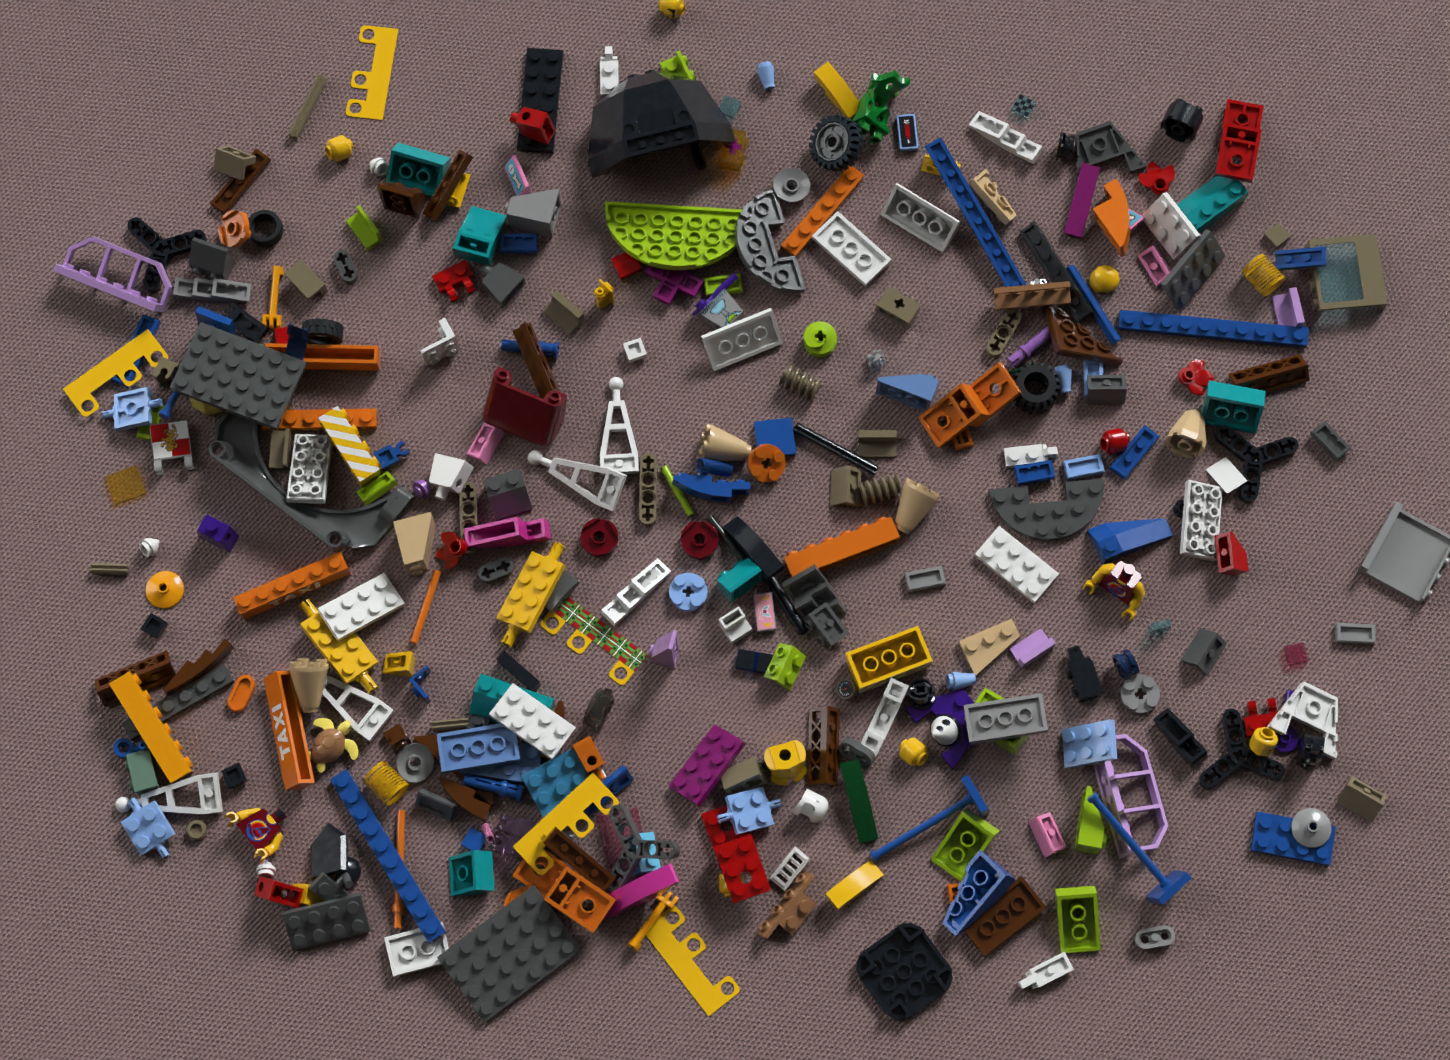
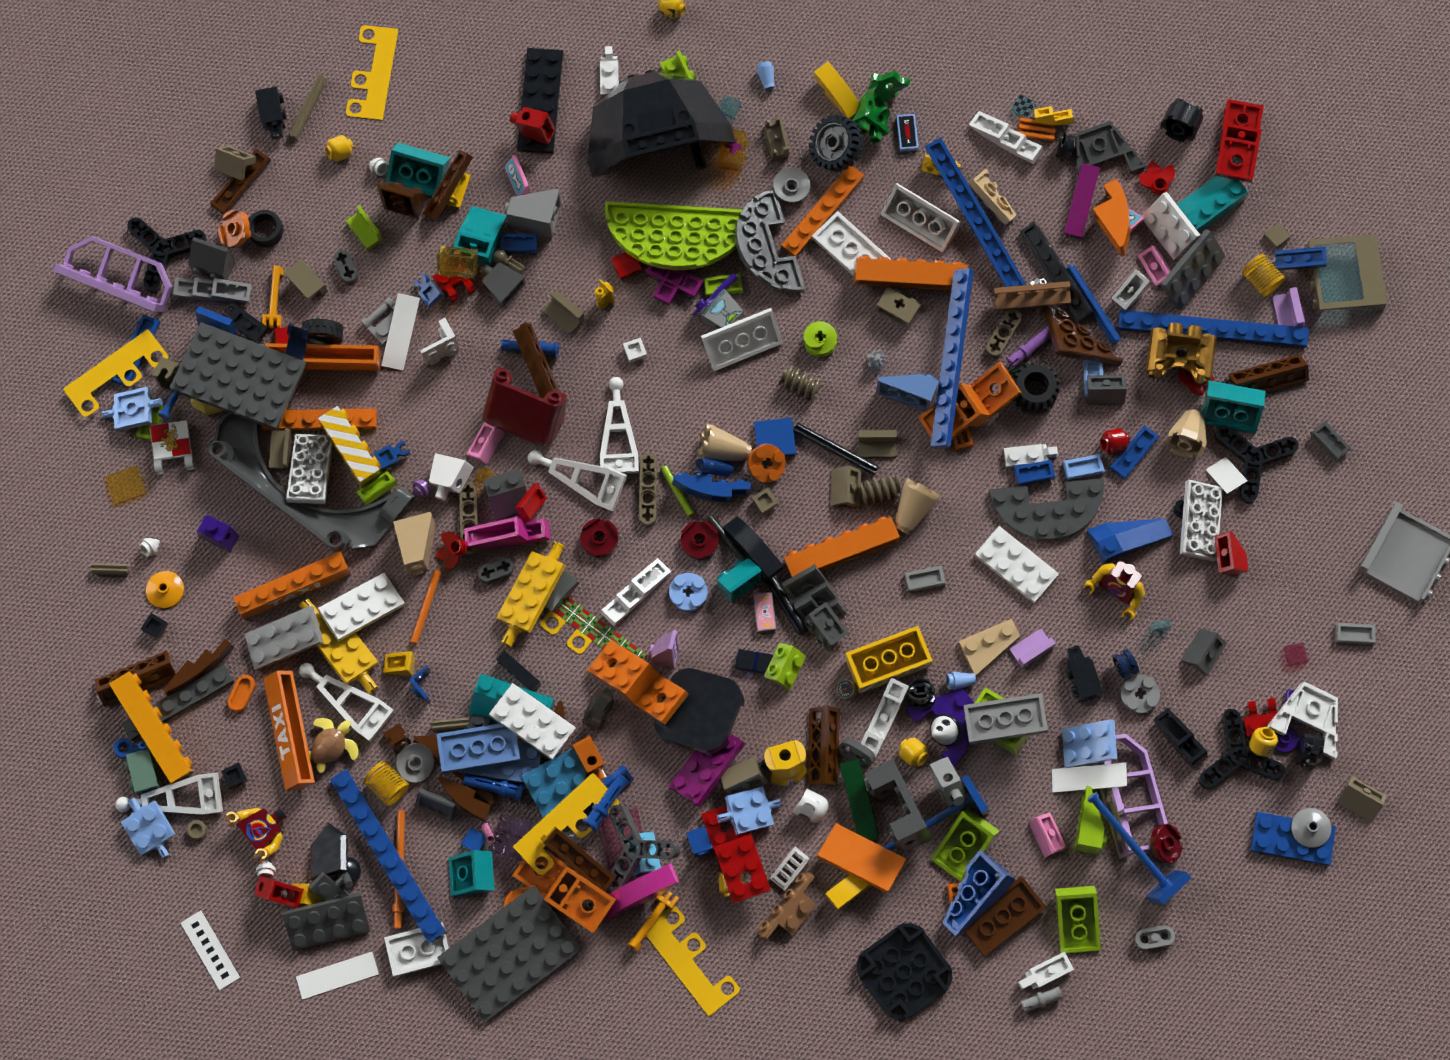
tan cone [289,658,329,713] -> none
white piece [719,606,752,645] -> none
light blue cone [1054,365,1072,394] -> none
yellow hair [1089,265,1120,293] -> none
none -> white sticker [181,910,240,990]
none -> light grey plate [244,606,323,671]
none -> black hinge [255,86,287,140]
none -> white sticker [296,952,379,999]
none -> light grey plate [361,297,395,346]
none -> white sticker [381,293,420,371]
none -> blue plate [414,273,444,307]
none -> clear yellow brick [437,246,478,279]
none -> clear yellow plate [475,467,494,484]
none -> dark tan axle [493,250,524,274]
none -> red tile [515,483,547,522]
none -> blue pin [583,774,628,831]
none -> orange bracket [587,640,689,725]
none -> black tile [654,668,745,755]
none -> blue bracket [687,827,713,858]
none -> dark tan plate [752,488,778,515]
none -> dark tan hinge [763,116,789,161]
none -> orange tile [817,823,906,894]
none -> orange brick [853,256,968,291]
none -> dark grey plate [864,759,933,853]
none -> blue plate [930,268,974,449]
none -> light grey torso [930,757,965,806]
none -> orange tile [1018,117,1056,142]
none -> light grey pin [1021,987,1063,1013]
none -> yellow slope [1034,106,1074,125]
none -> white sticker [1052,763,1127,792]
none -> white slope [1112,269,1150,310]
none -> pearl gold piece [1145,323,1217,385]
none -> dark red tile [1150,824,1182,864]

